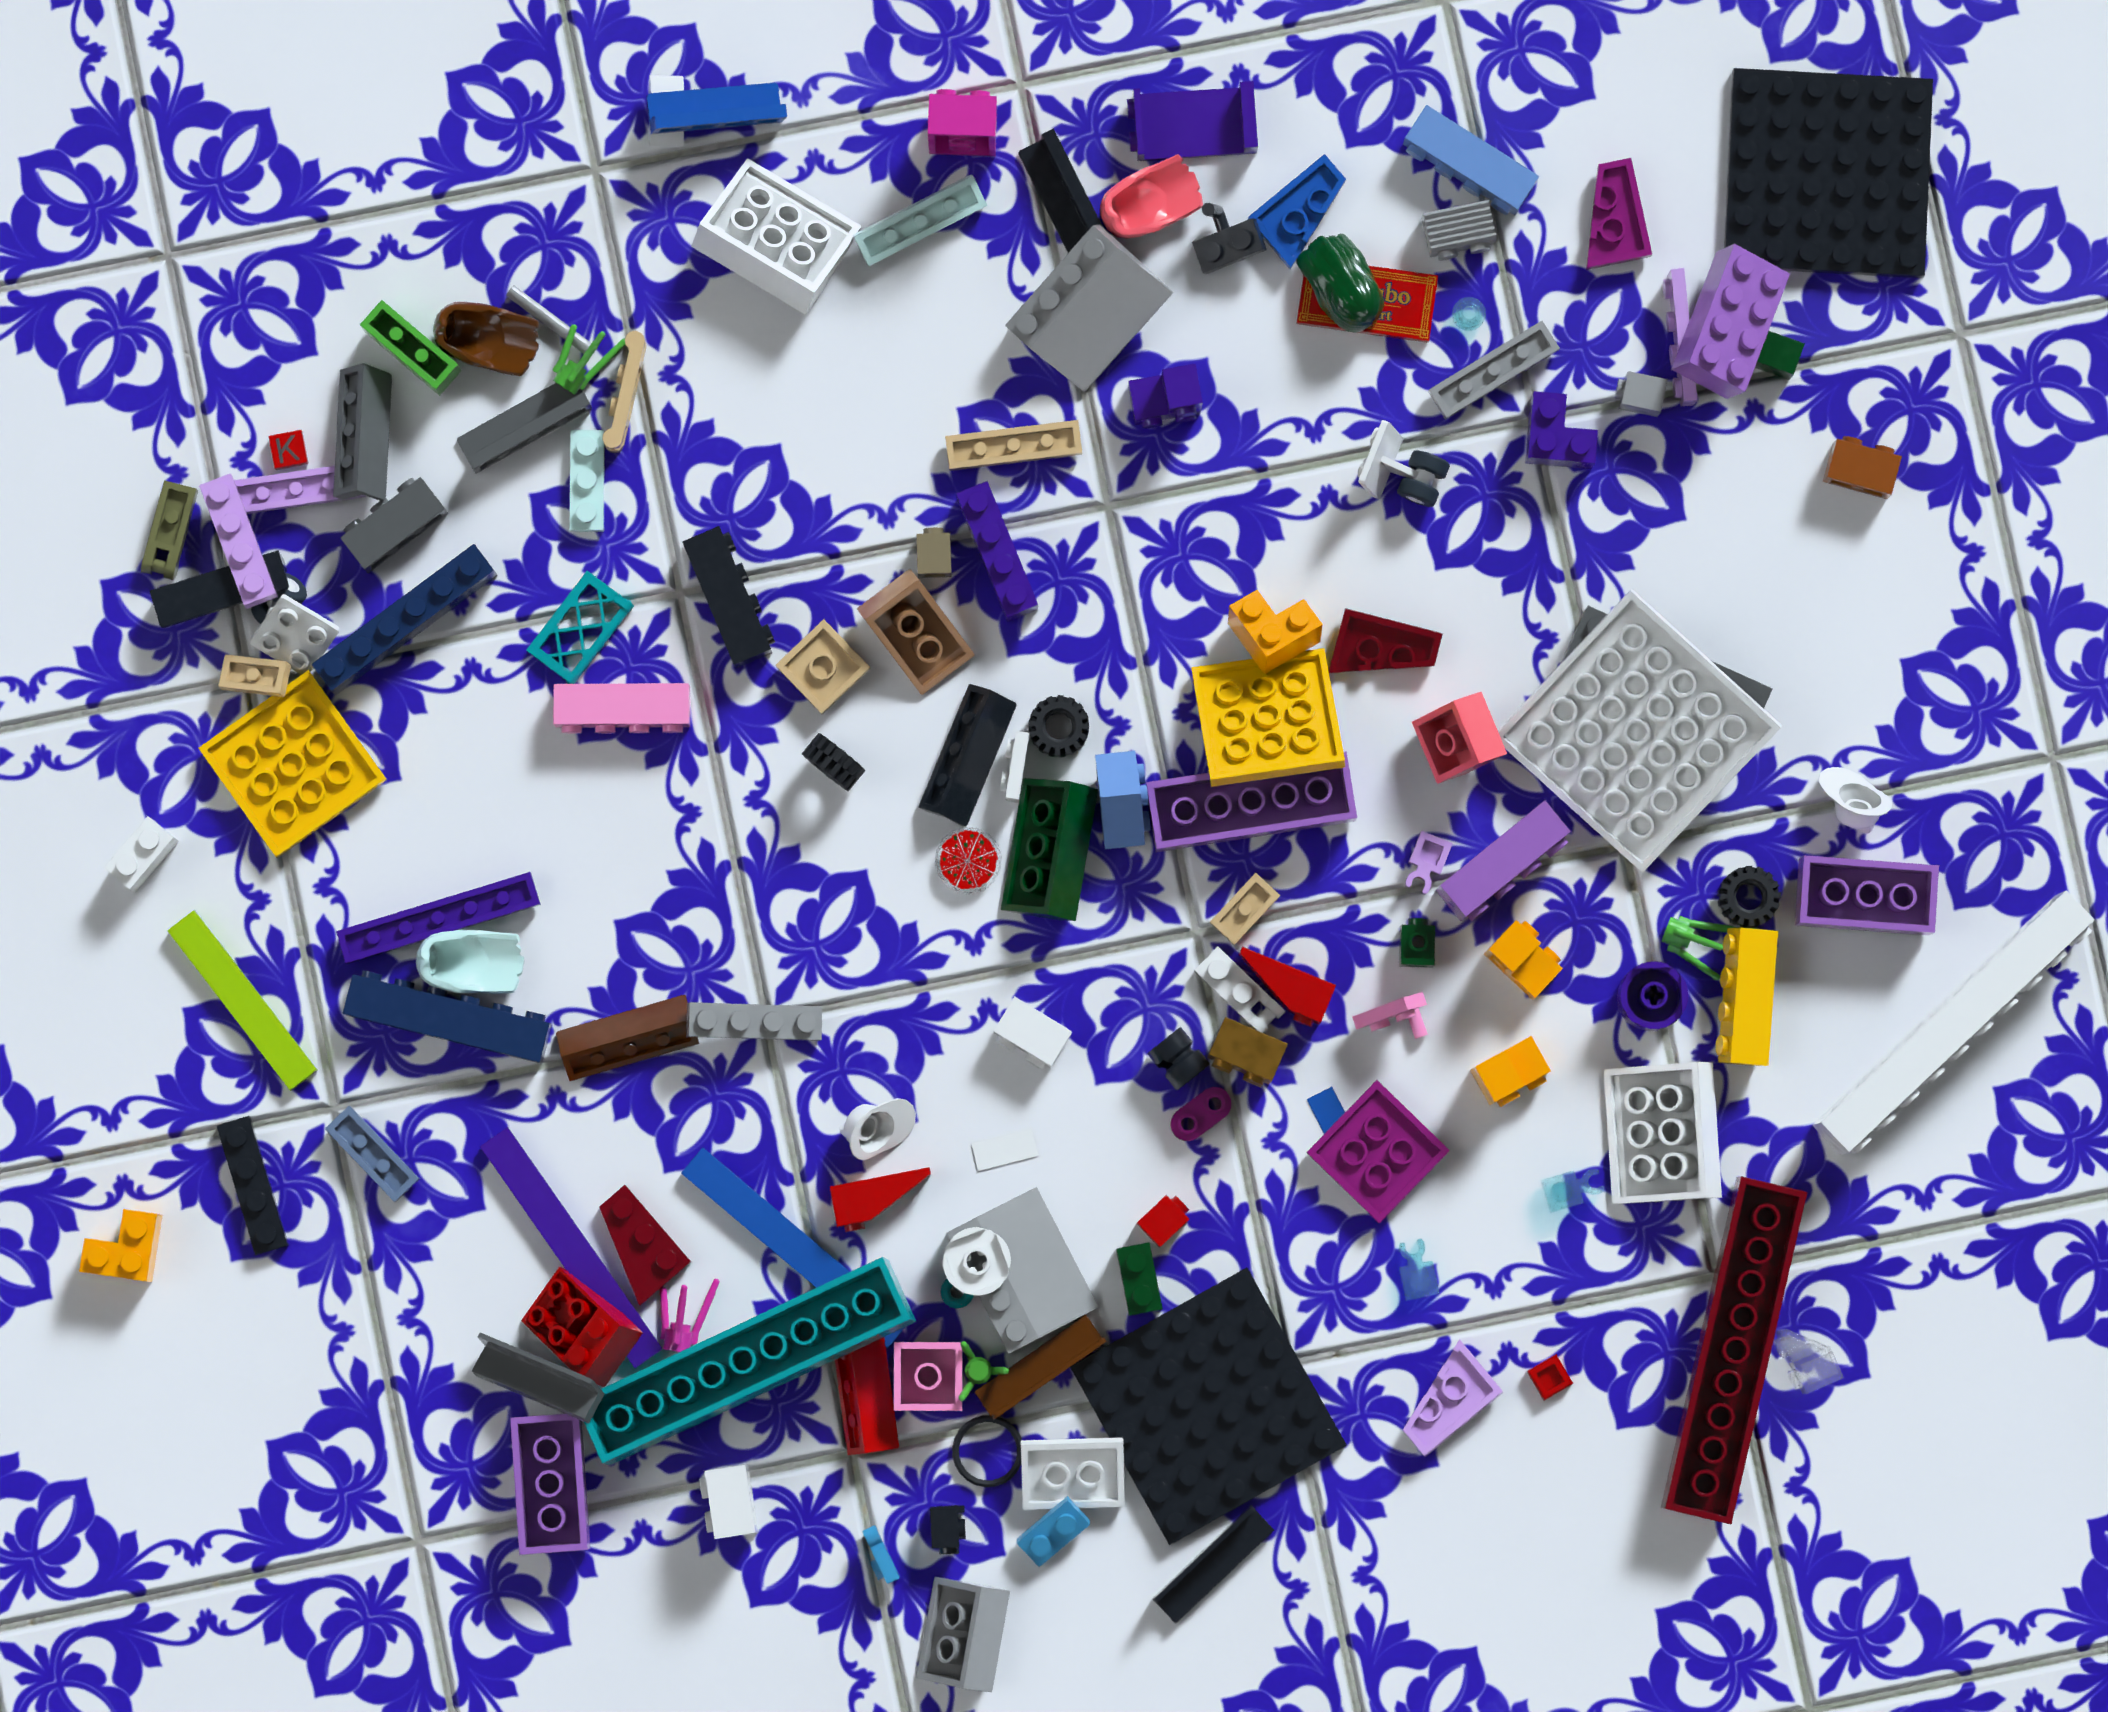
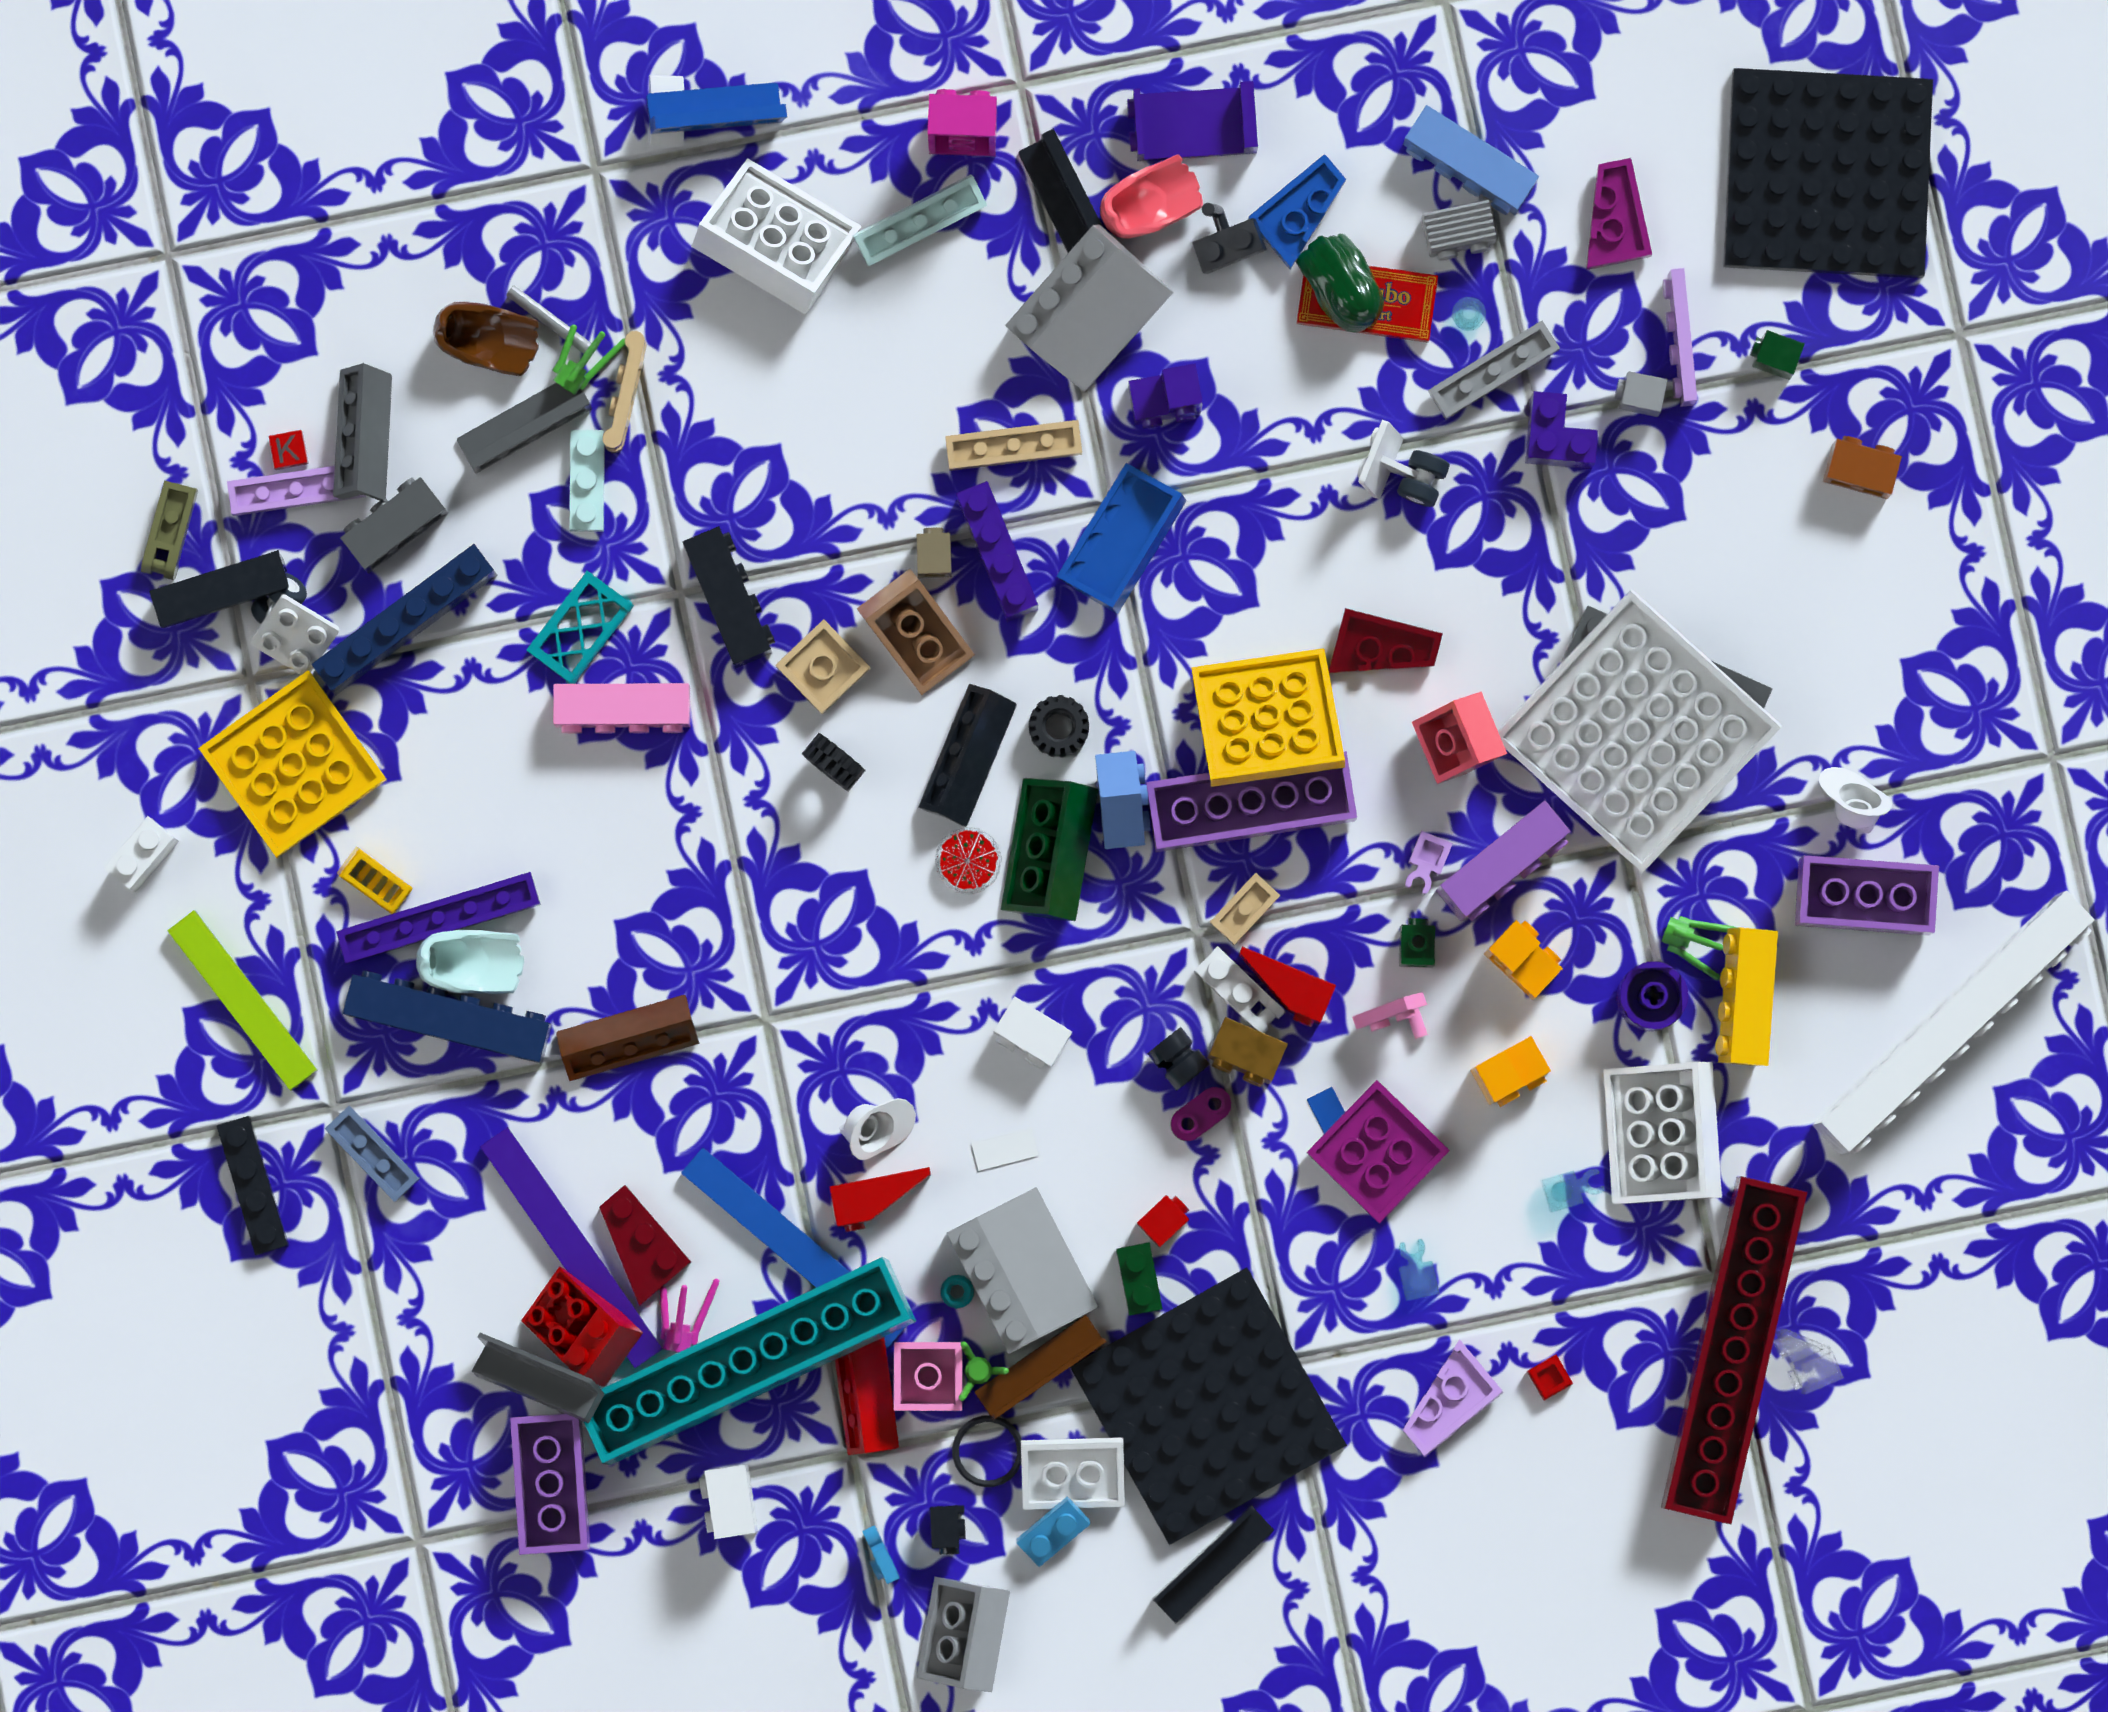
light orange brick [79,1209,163,1282] -> none
lavender plate [199,473,278,609] -> none
tan plate [218,654,291,697] -> none
bright green brick [360,300,461,396] -> none
light grey plate [686,1002,822,1041] -> none
white plate [943,1227,1011,1296] -> none
white plate [1000,731,1029,803] -> none
light orange brick [1227,590,1323,674] -> none
medium lavender brick [1671,244,1790,399] -> none
black tyre [1717,866,1781,928] -> none
none -> yellow slope [337,846,413,914]
none -> blue slope [1057,463,1187,614]

